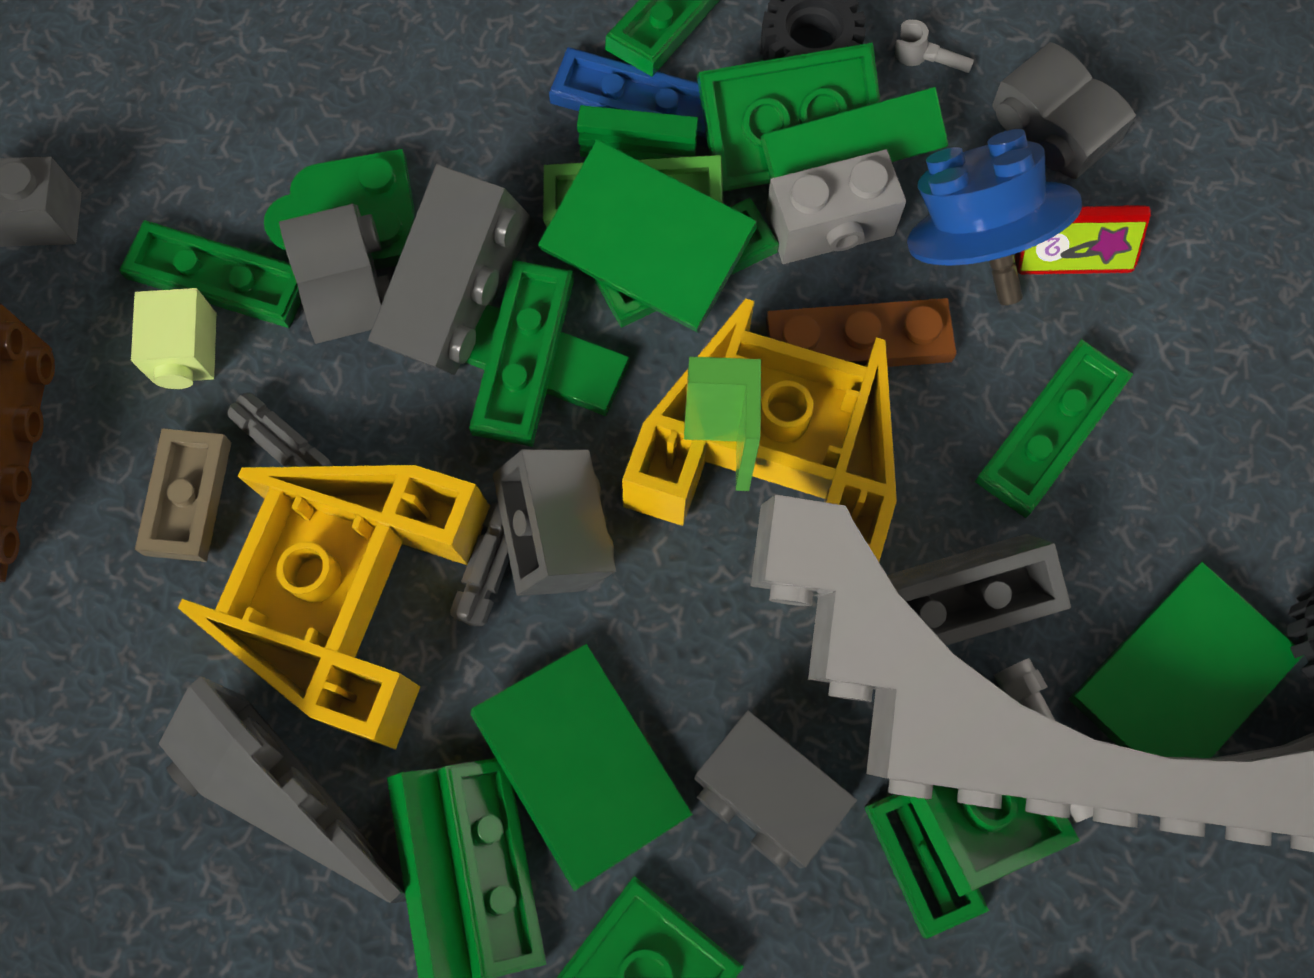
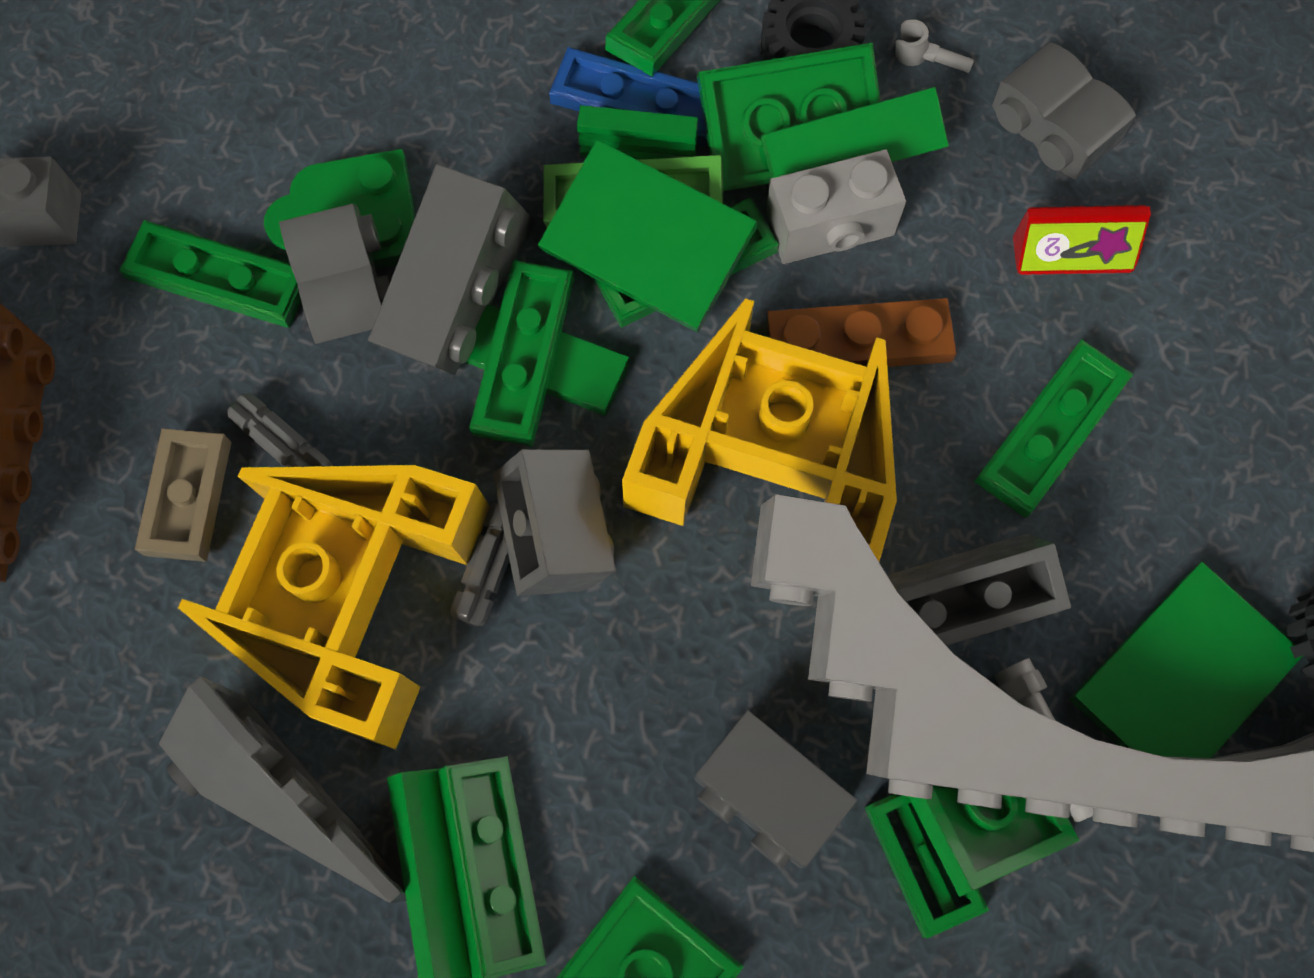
yellowish green brick [131,288,217,389] -> none
green tile [470,644,693,892] -> none
bright green panel [684,357,761,491] -> none
blue piece [907,129,1082,305] -> none

